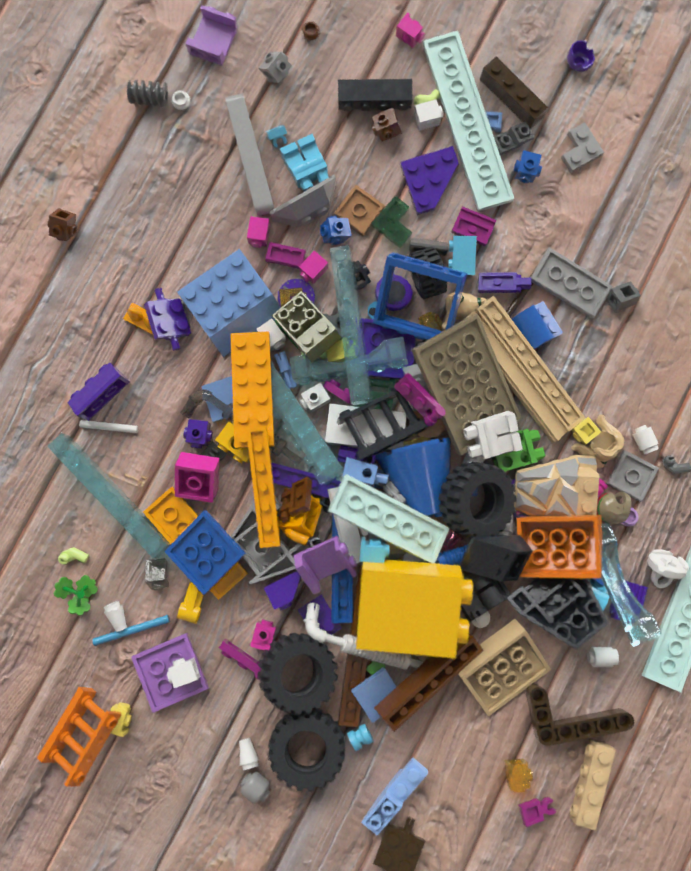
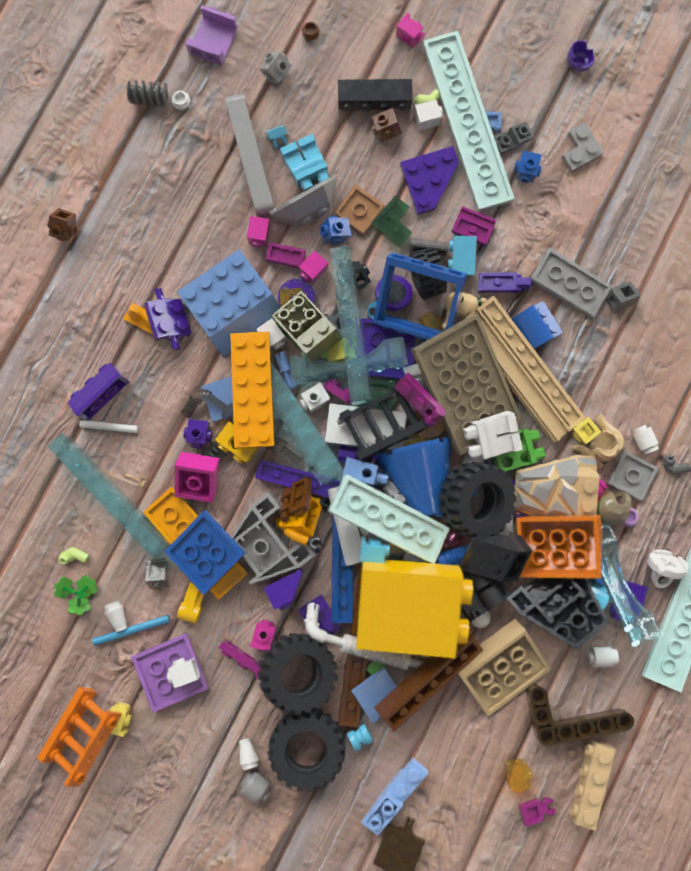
light orange plate [246,426,281,548] -> none
medium lavender panel [294,536,357,594] -> none
dark brown brick [480,56,548,130] -> none

